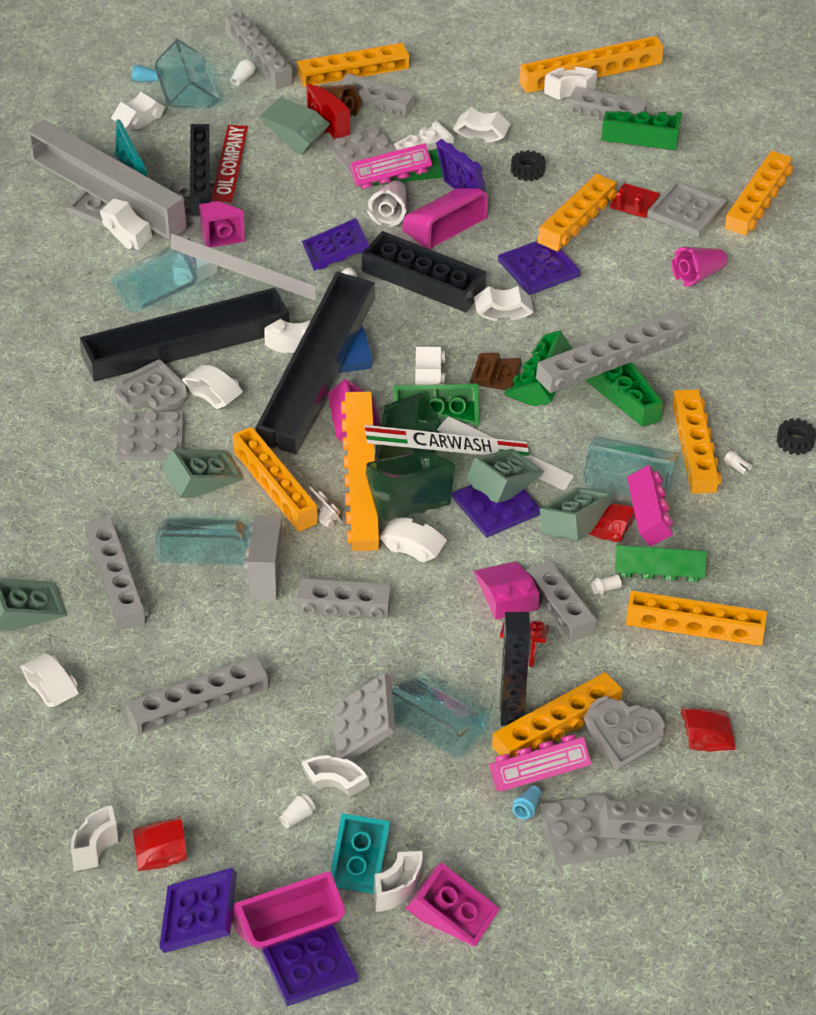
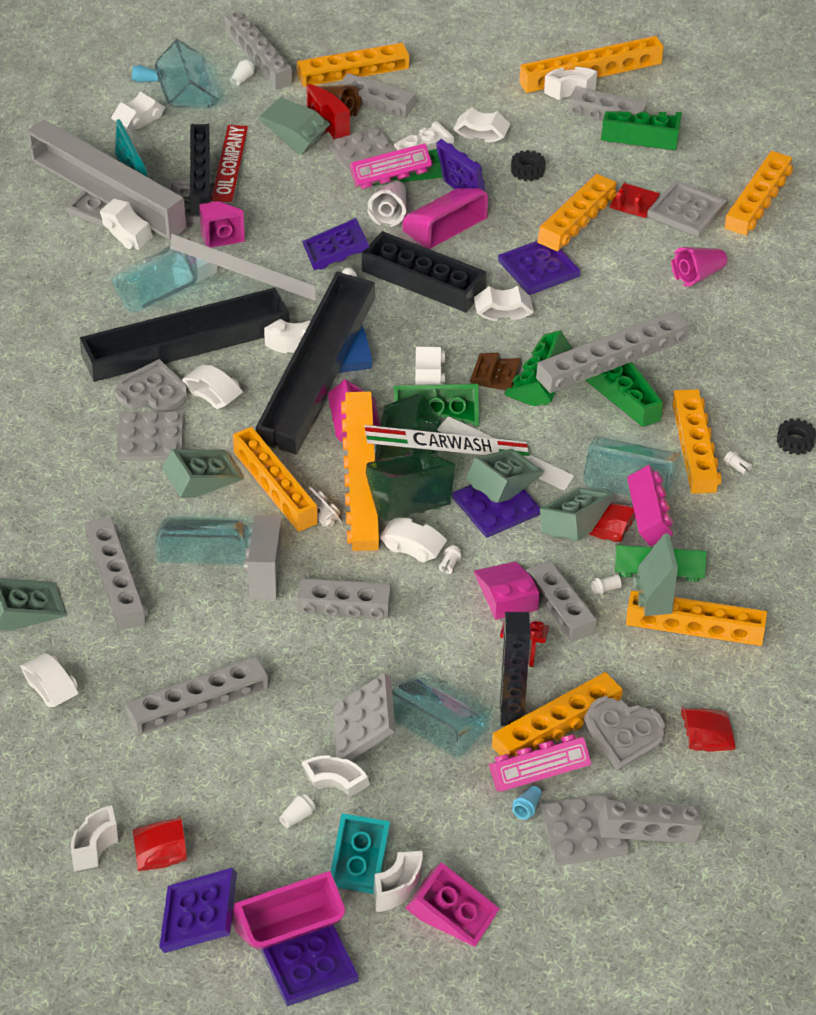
none -> white pin [439,545,461,574]
none -> sand green slope [633,533,678,616]

